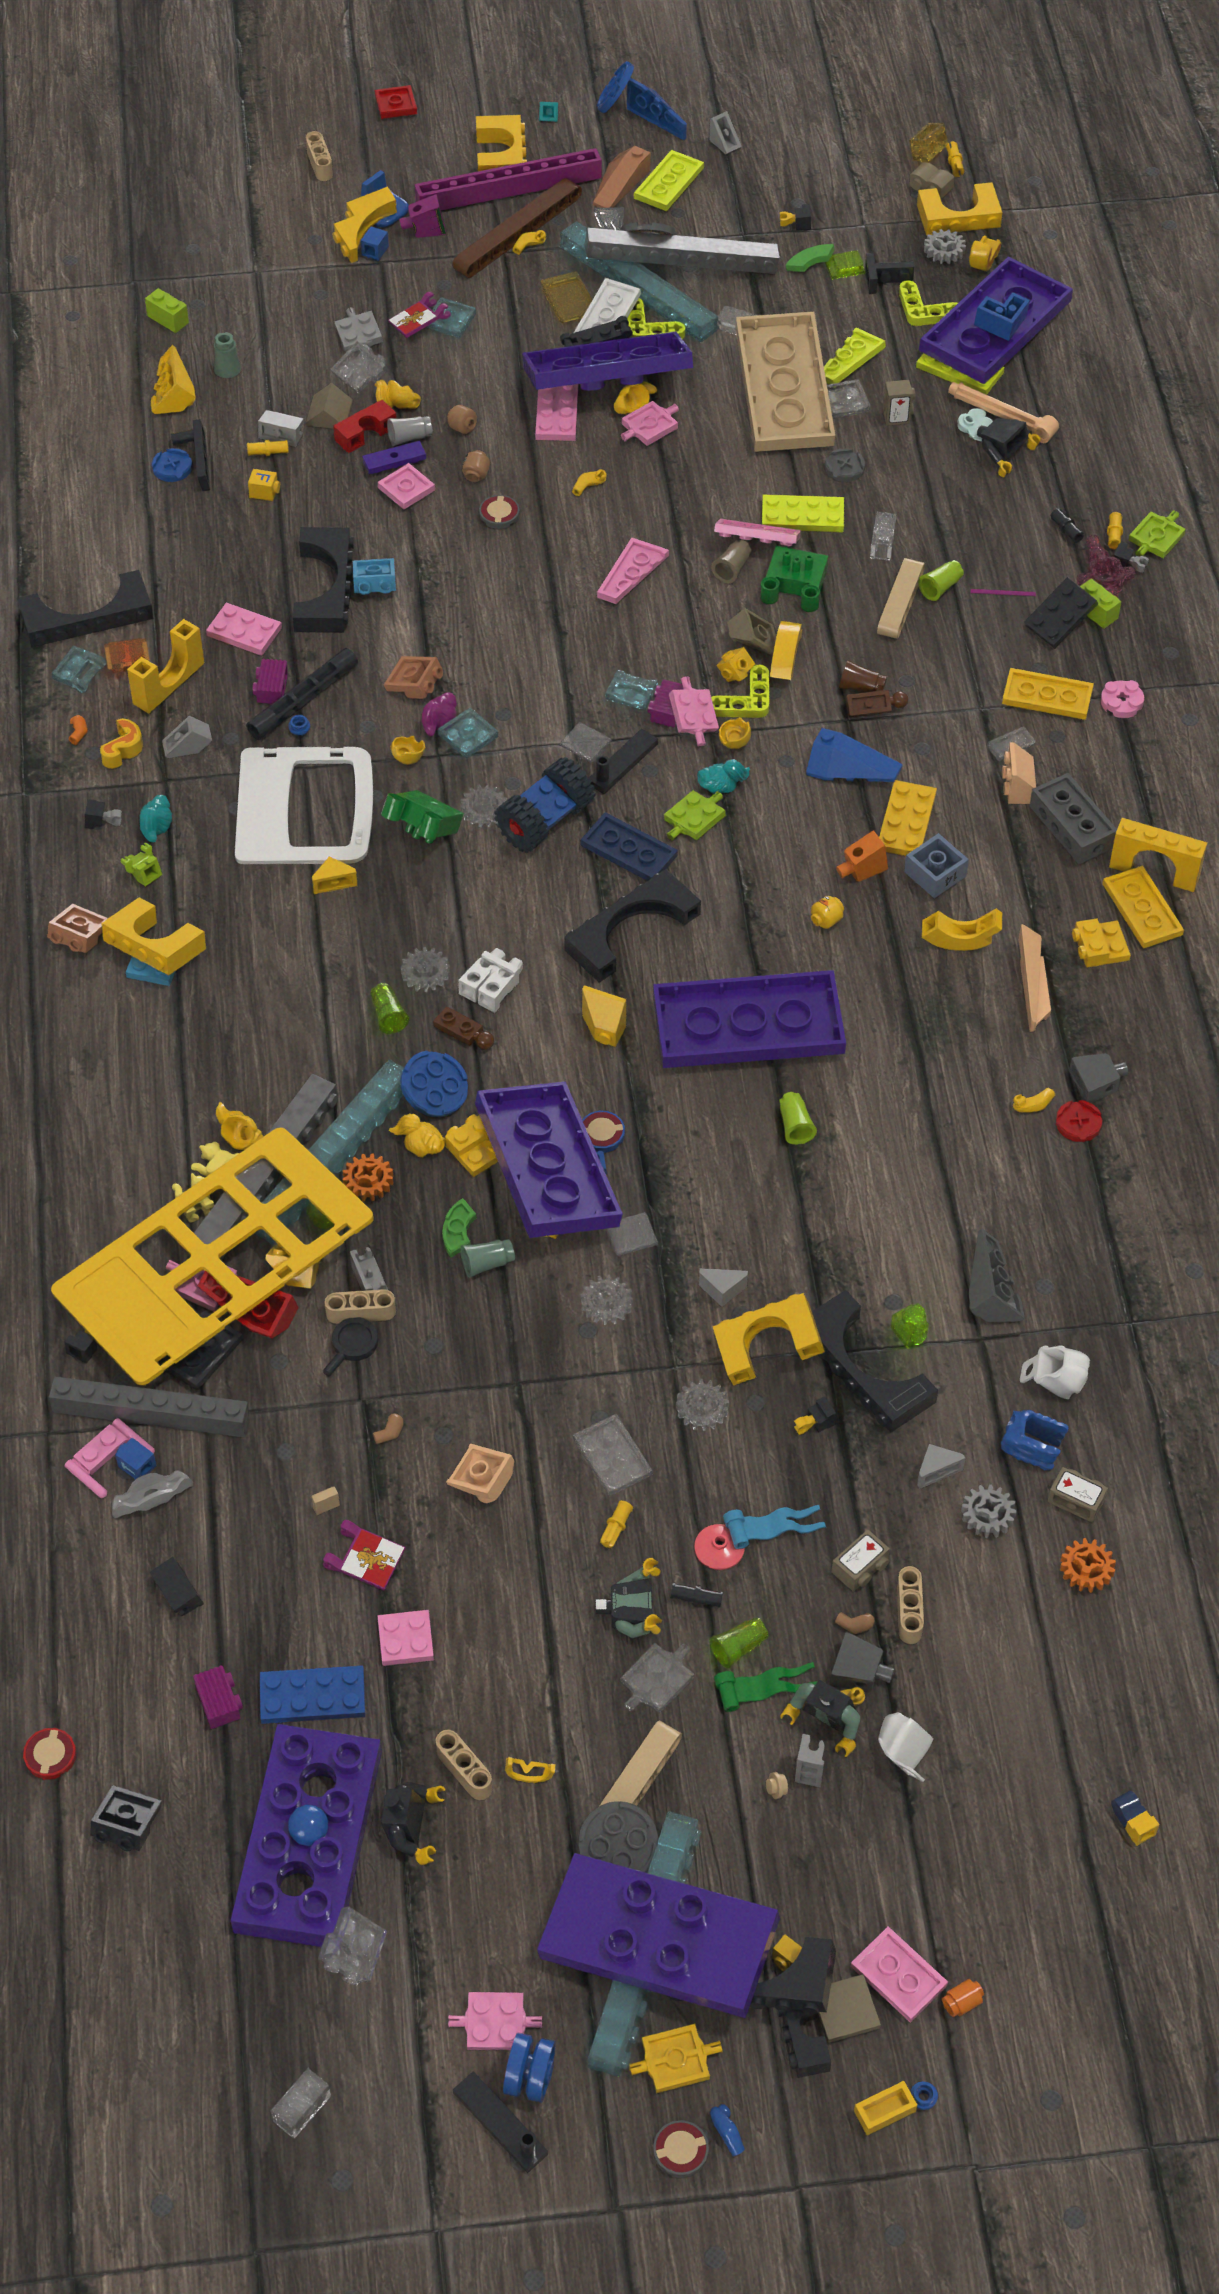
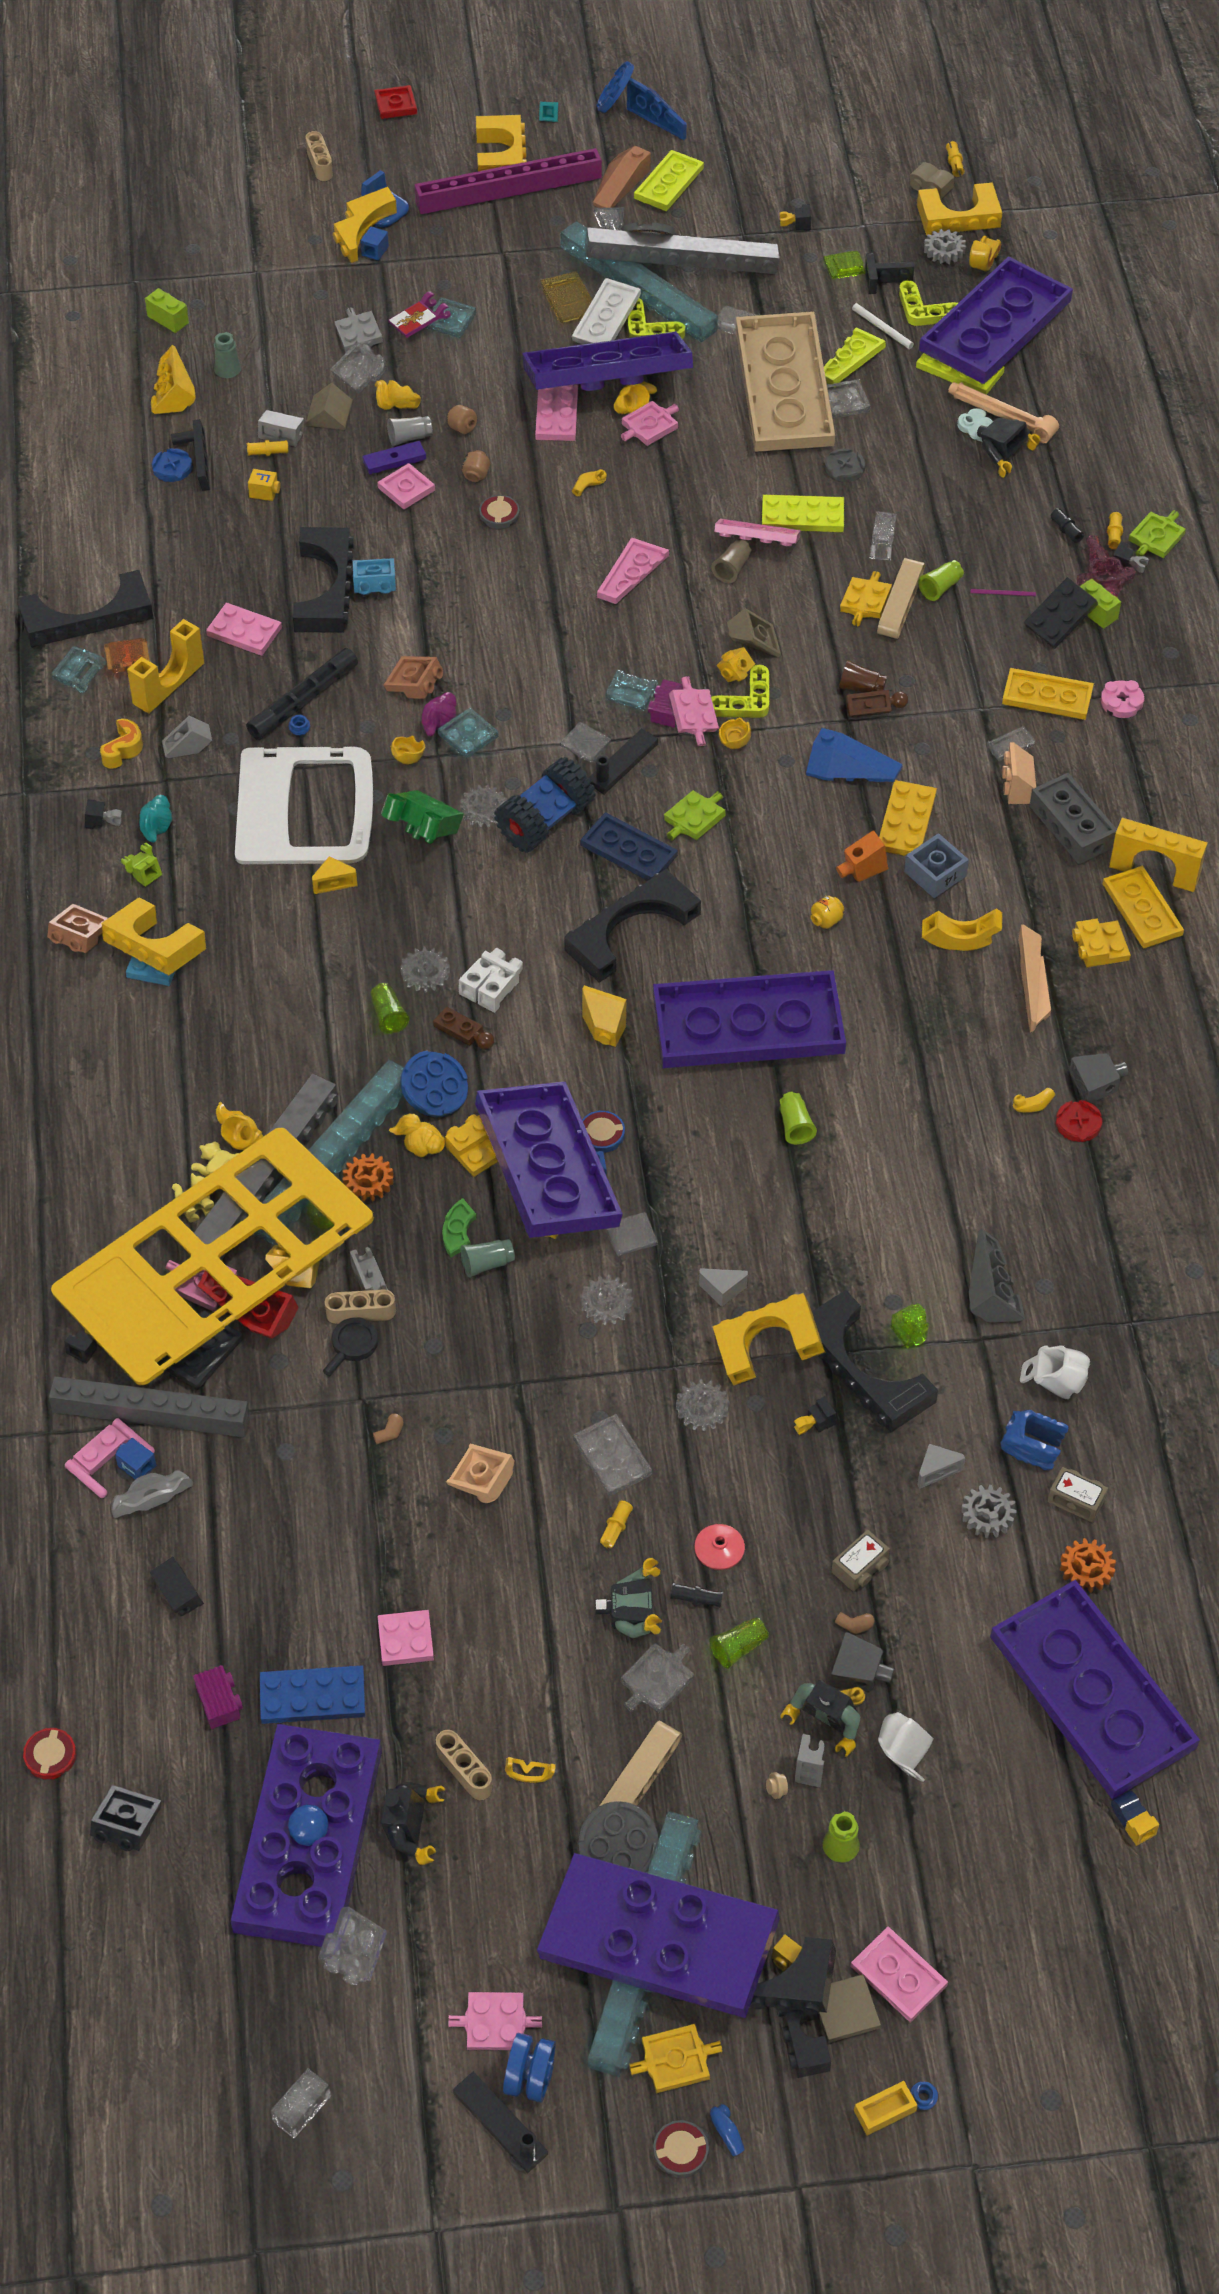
orange arm [68,715,88,745] -> none
magenta brick [253,658,288,704] -> none
tan tile [312,1487,340,1515] -> none
flag [323,1520,406,1591] -> none
red arch [333,400,397,453] -> none
magenta torso [400,194,446,238] -> none
reddish brown beam [452,178,582,278] -> none
yellow arm [512,230,546,255] -> none
black plate [560,316,633,347] -> none
teal hair [697,759,750,794] -> none
light grey slope [710,111,742,154] -> none
green flag [714,1662,818,1712] -> none
dark azure flag [723,1505,826,1549] -> none
green piece [760,546,828,612] -> none
yellow arch [770,621,803,680] -> none
bright green tile [786,244,835,272] -> none
dark tan brick [883,380,915,426] -> none
tan beam [897,1566,924,1644] -> none
clear yellow brick [909,122,948,163] -> none
orange brick [942,1979,984,2017] -> none
blue brick [974,292,1030,341] -> none
none -> lime plant [823,1811,860,1862]
none -> yellow plate [840,571,892,626]
none -> white bar [852,303,914,349]
none -> dark purple plate [990,1579,1200,1800]

